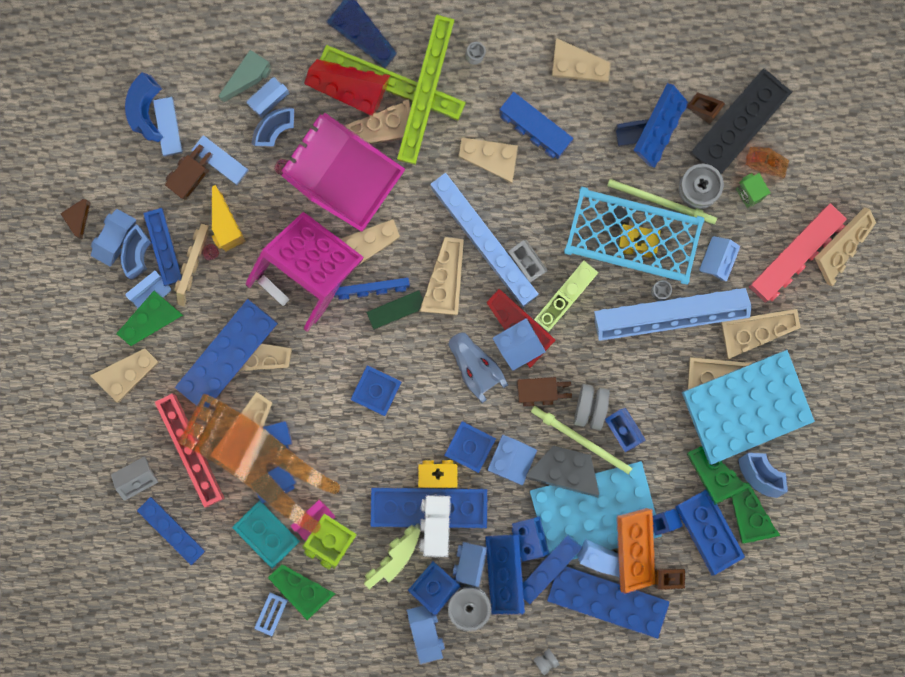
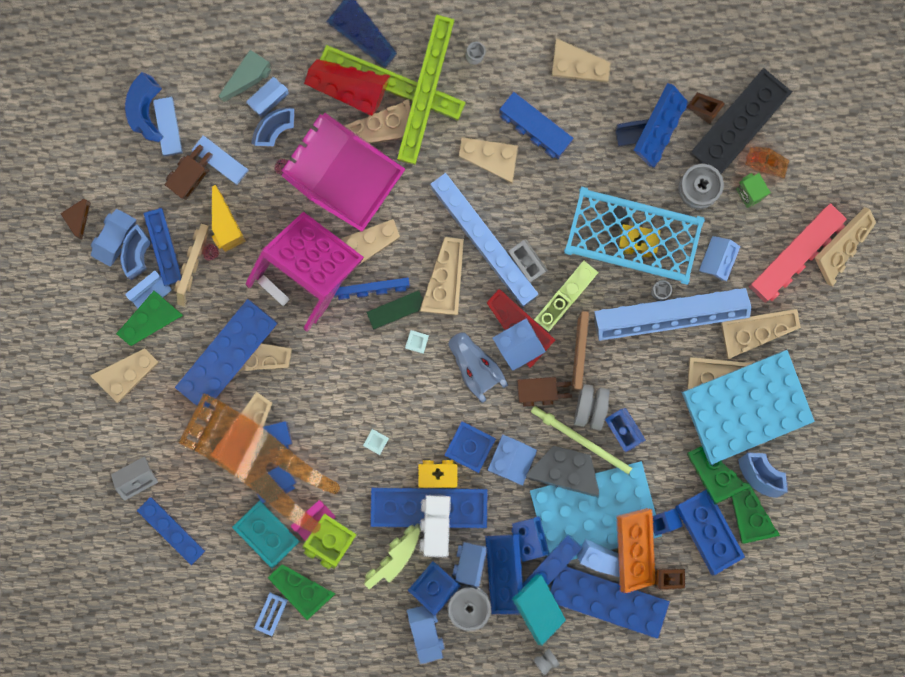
coral brick [155,394,225,507] -> none
blue plate [350,365,402,416] -> none
yellowish green bar [607,179,717,225] -> none
none -> light aqua tile [363,429,389,455]
none -> light aqua tile [405,330,429,354]
none -> teal tile [512,574,566,645]
none -> medium nougat tile [571,311,589,392]

